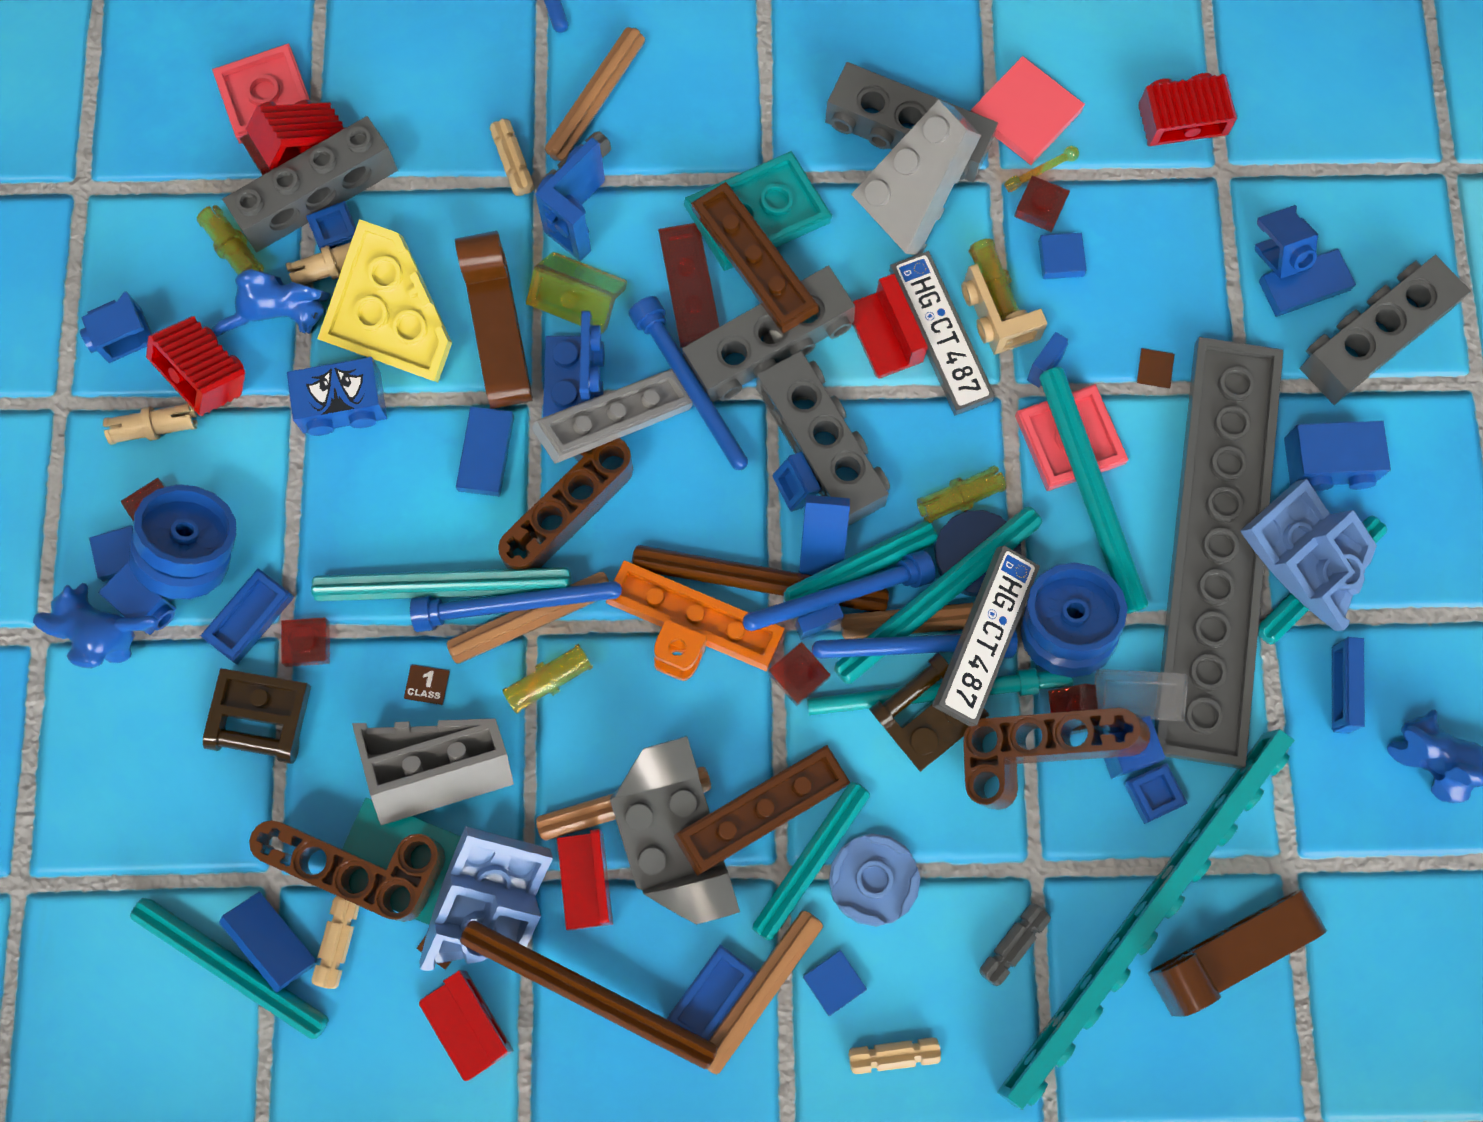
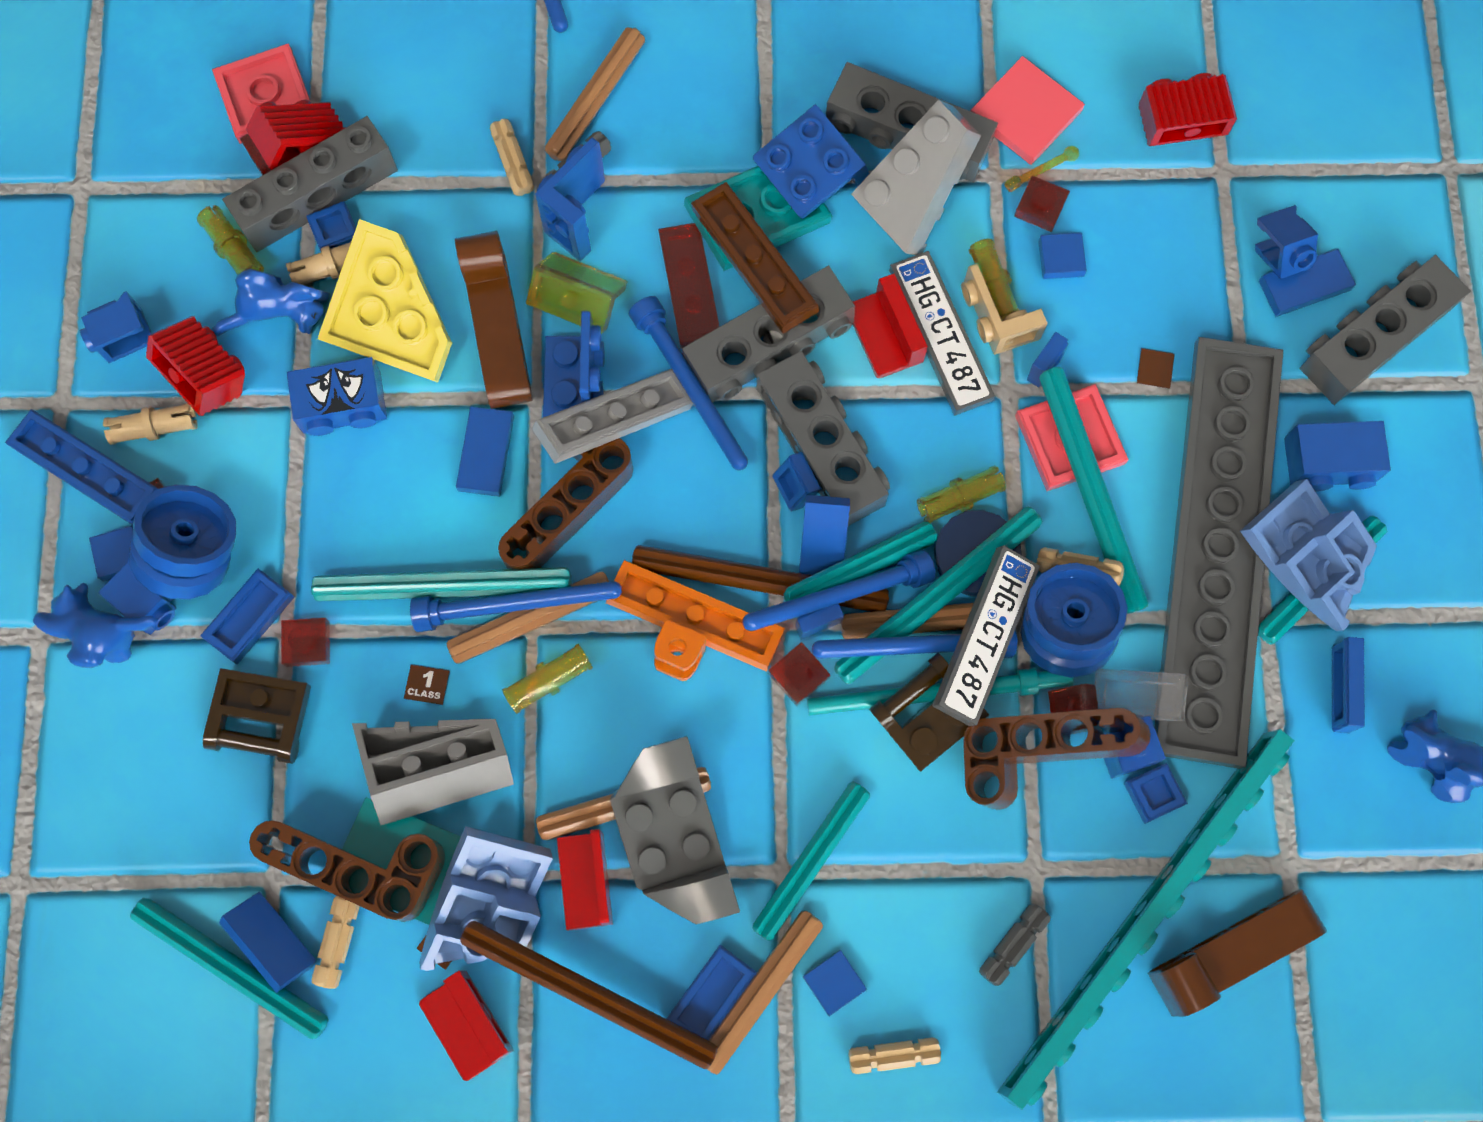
reddish brown tile [674,745,850,876] -> none
medium blue tile [828,834,920,927] -> none
none -> blue tile [5,409,158,525]
none -> blue bracket [753,104,870,219]
none -> tan axle [1037,547,1124,586]

